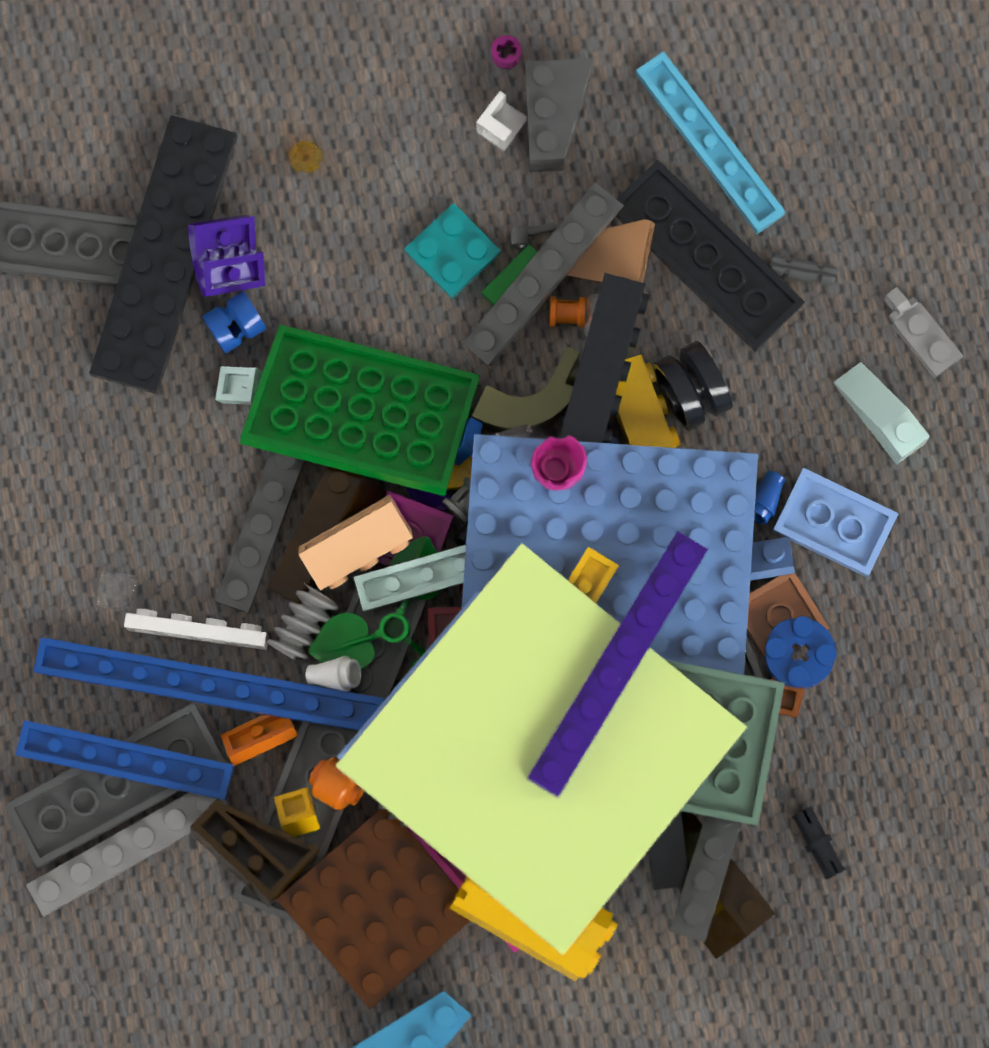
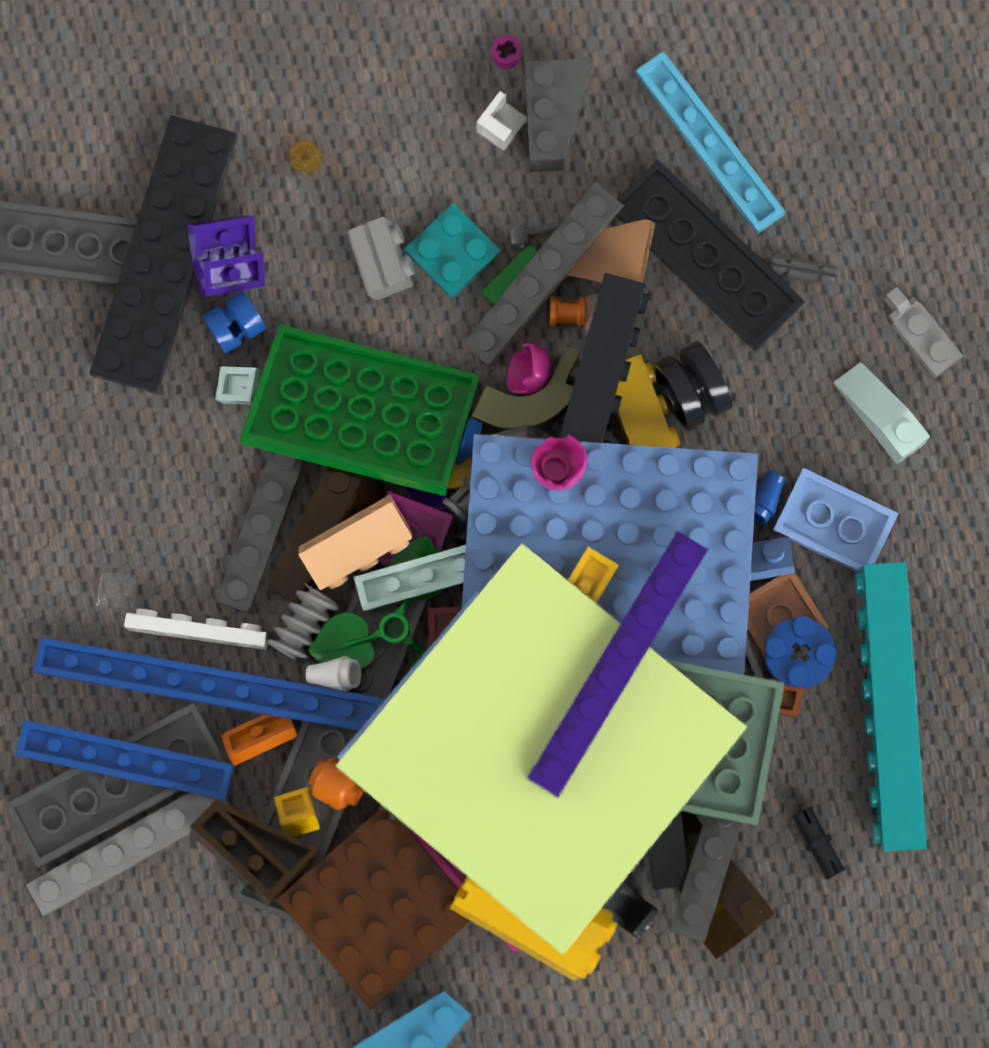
none -> light grey brick [347,217,415,300]
none -> dark pink hair [507,343,552,396]
none -> black bracket [602,882,658,938]
none -> teal brick [854,562,927,851]

